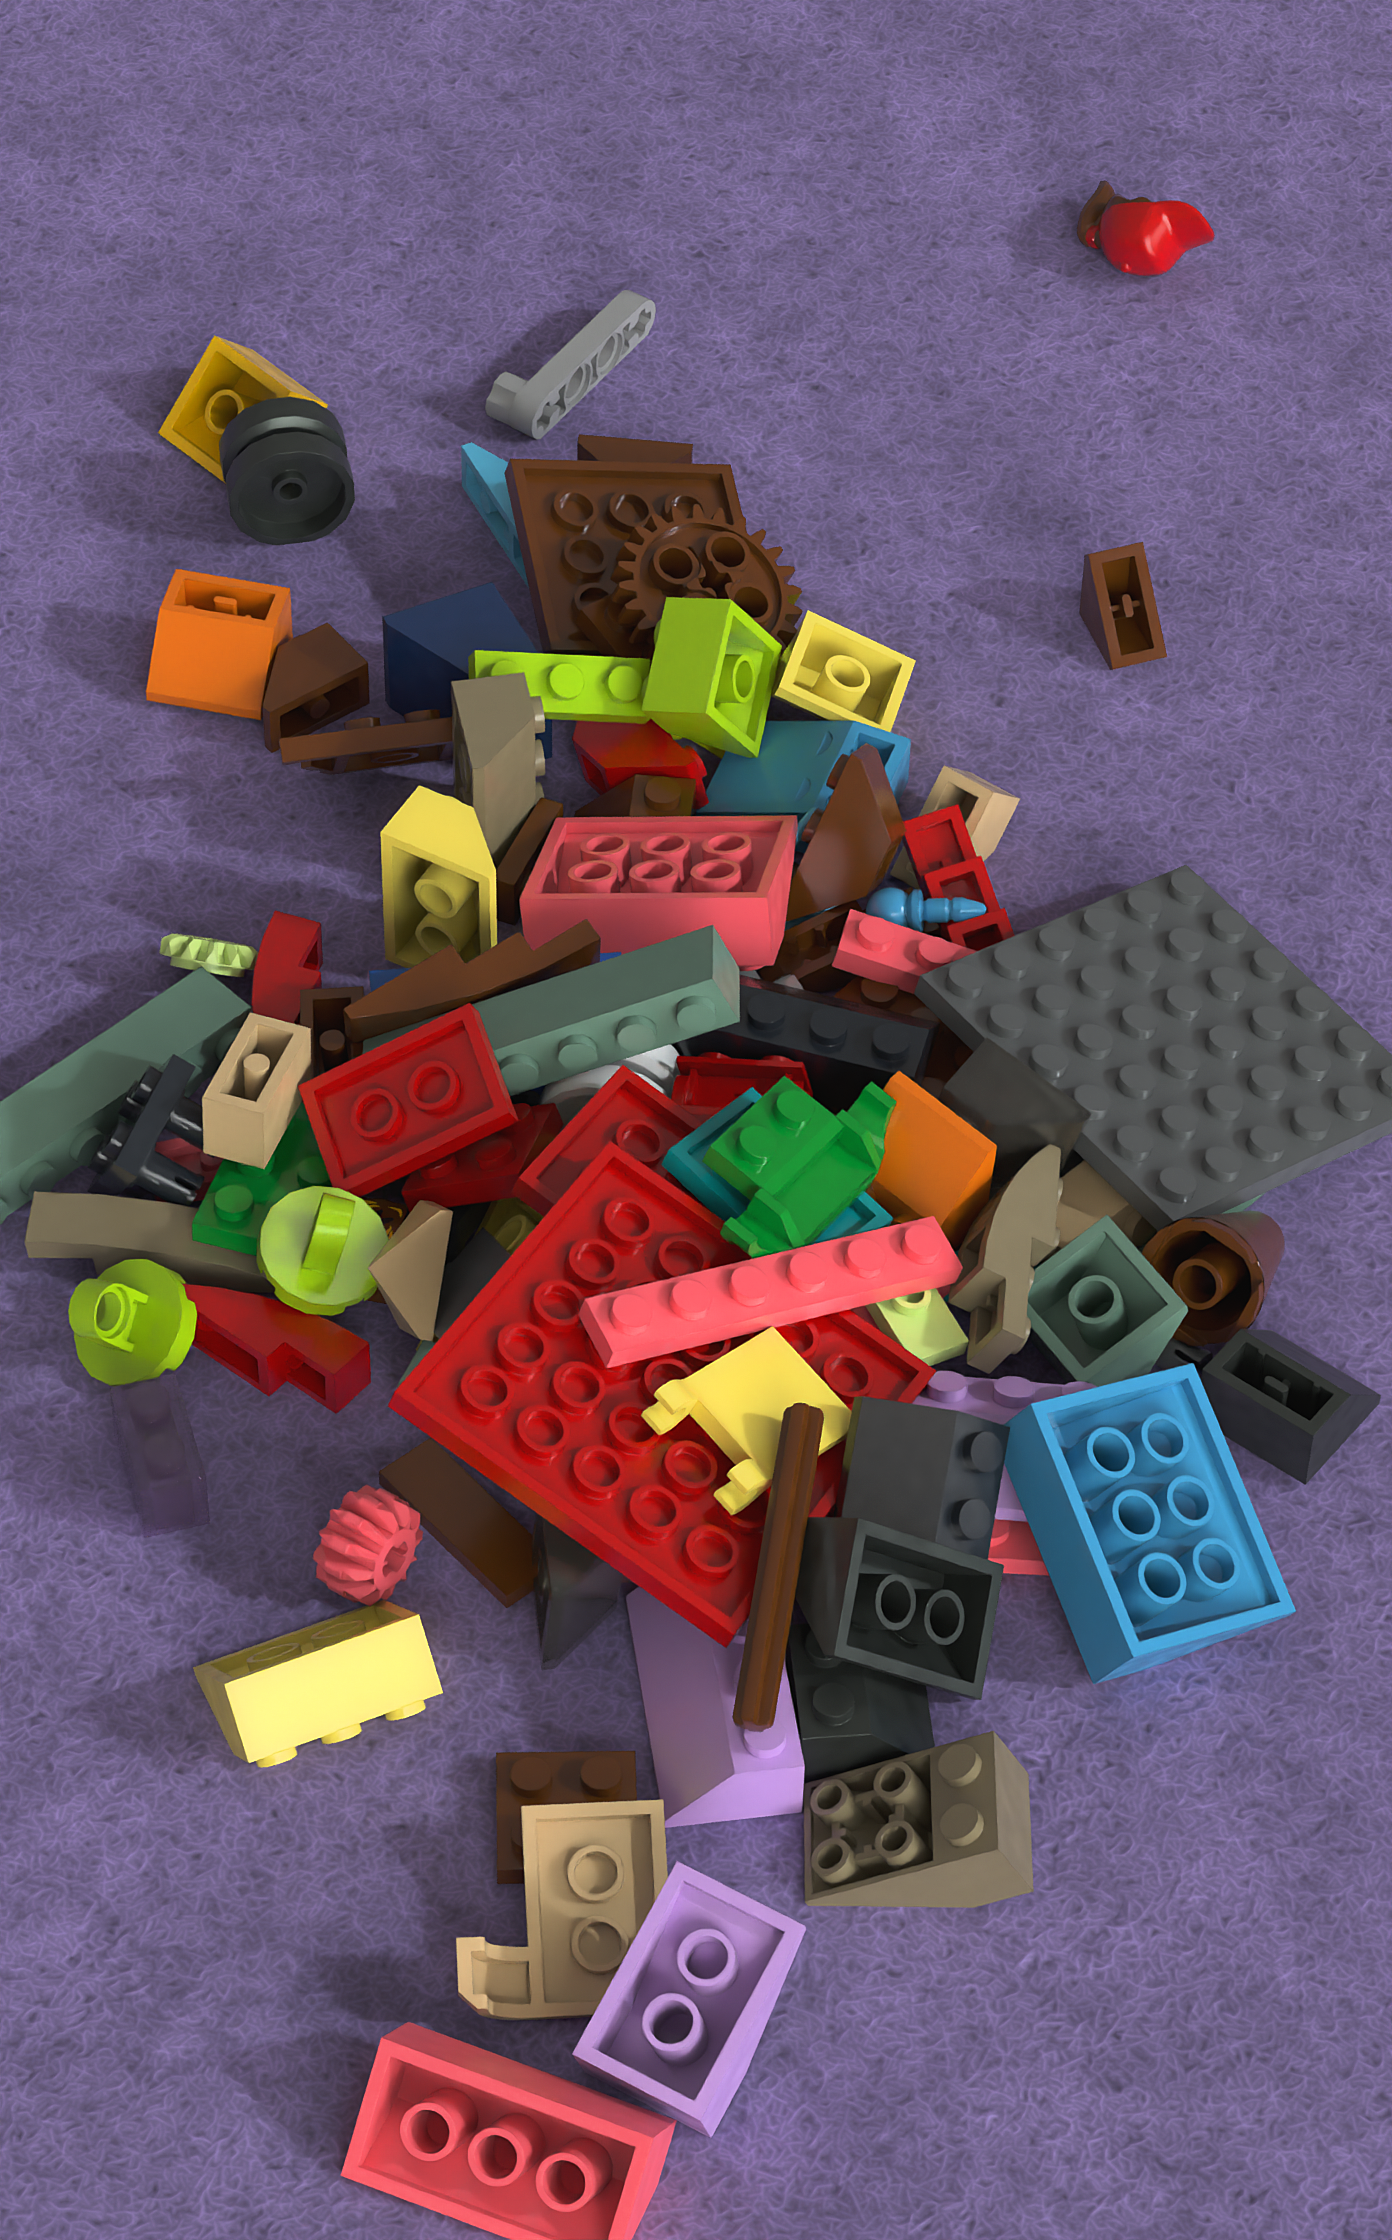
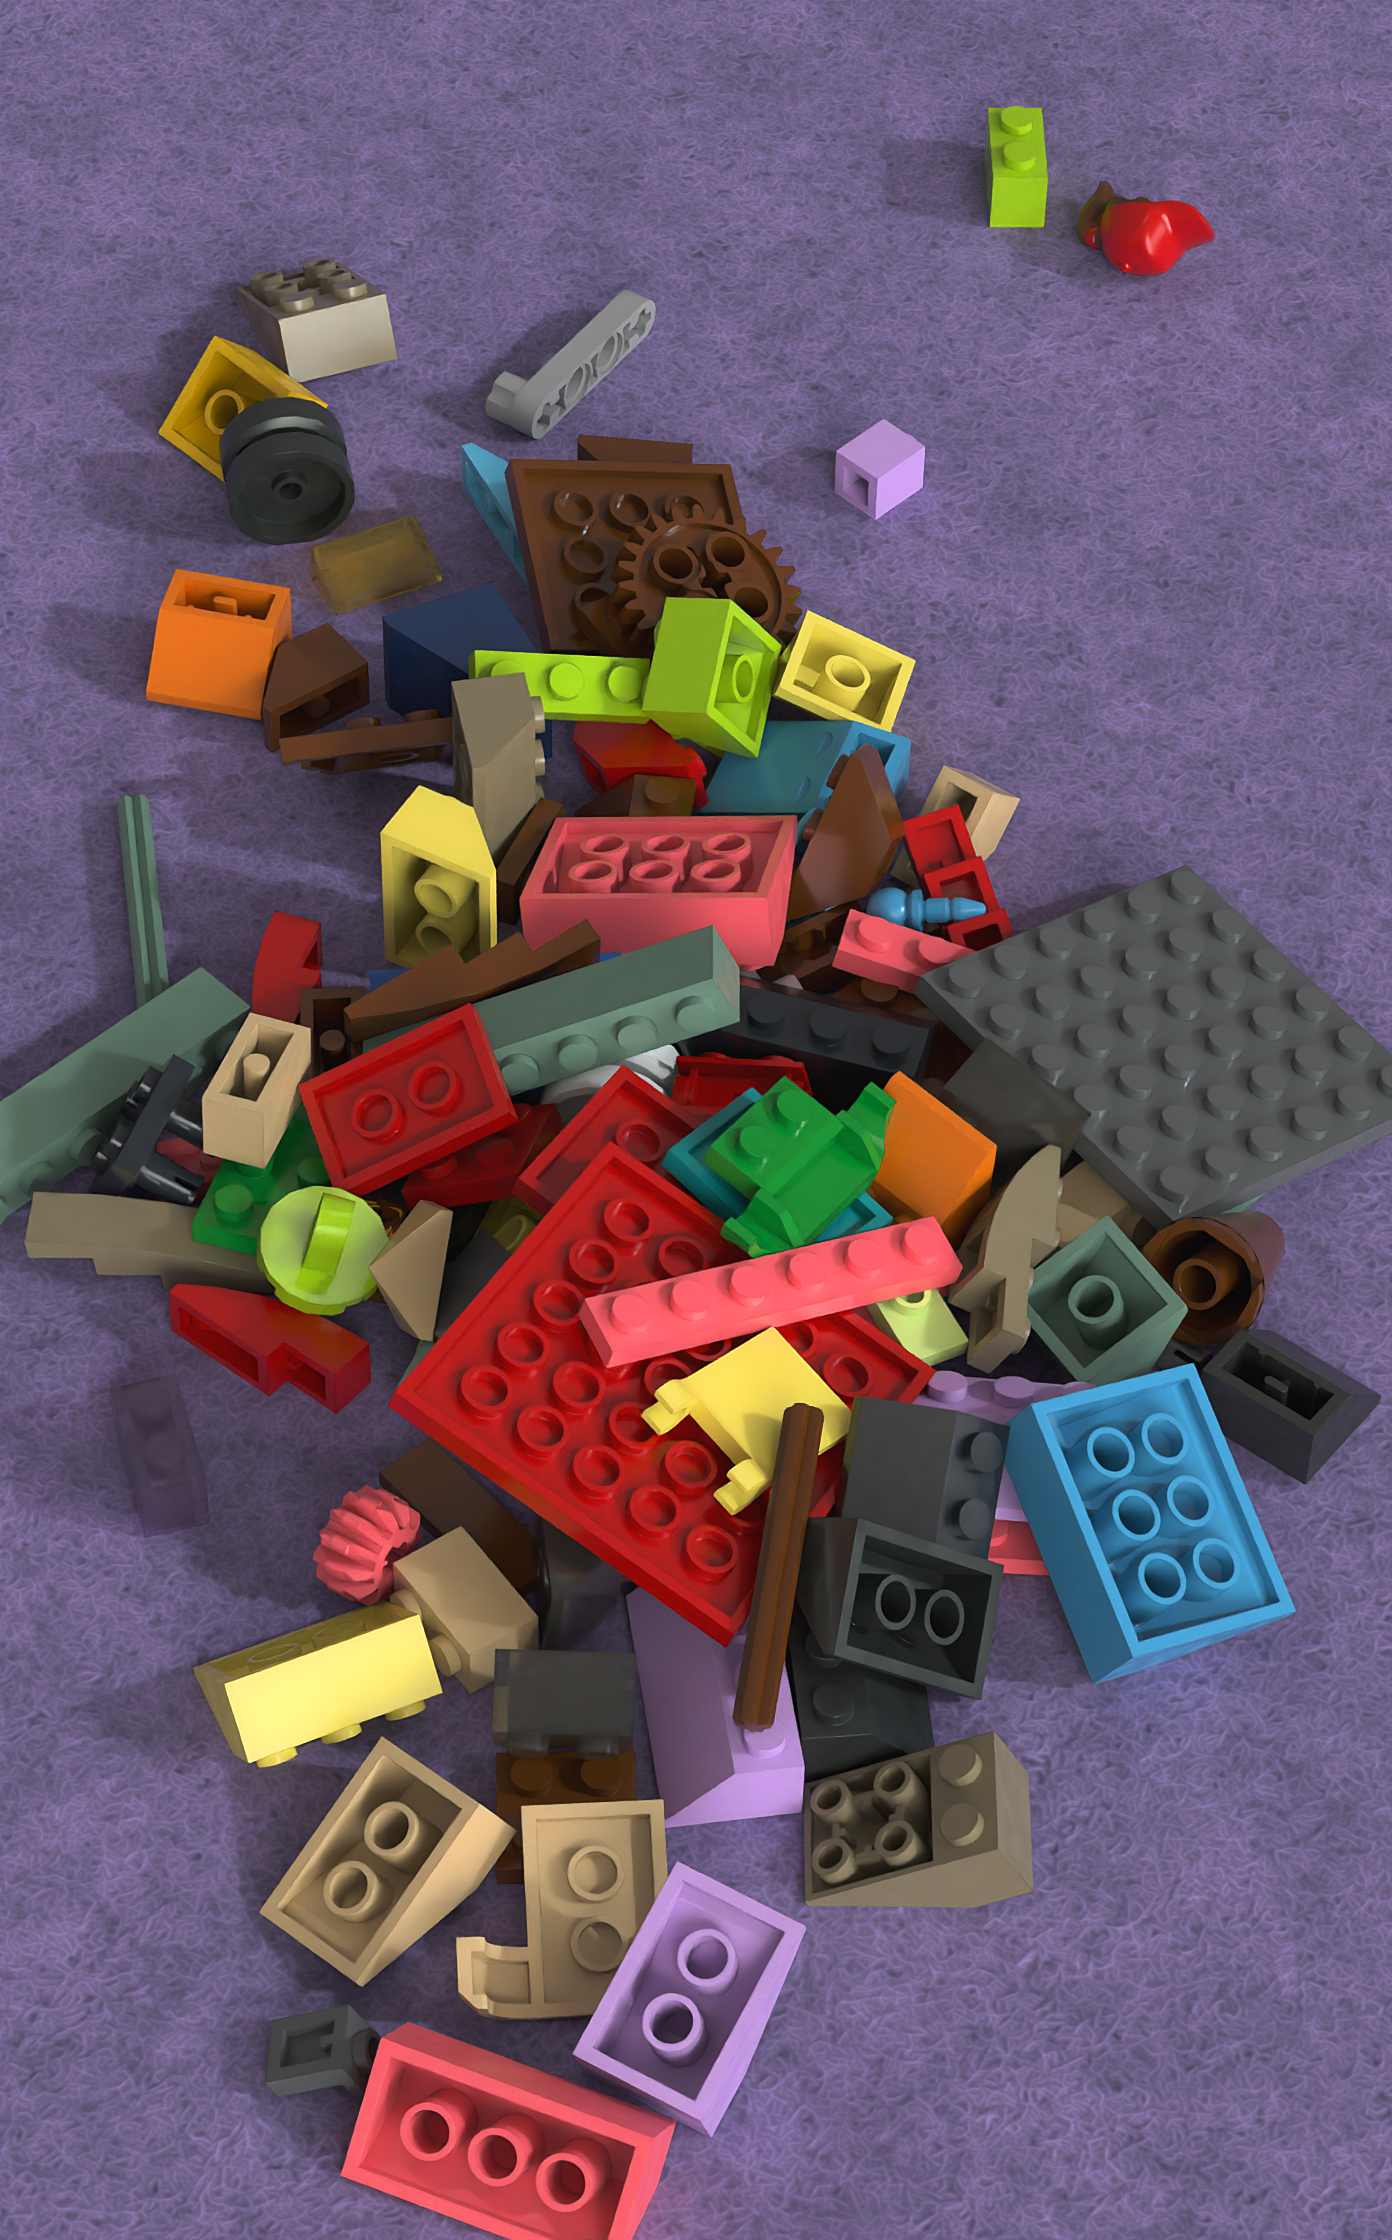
lime tile [68,1259,197,1391] -> none
yellowish green gear [159,933,258,977] -> none
reddish brown slope [1079,542,1167,670] -> none
none -> sand green axle [117,793,169,1009]
none -> dark tan slope [234,258,398,383]
none -> tan slope [259,1736,517,1987]
none -> dark grey bracket [265,2005,381,2103]
none -> clear yellow slope [310,515,442,616]
none -> tan brick [390,1526,539,1694]
none -> clear smoke slope [492,1649,637,1760]
none -> lavender brick [834,419,925,520]
none -> lime brick [984,106,1048,227]

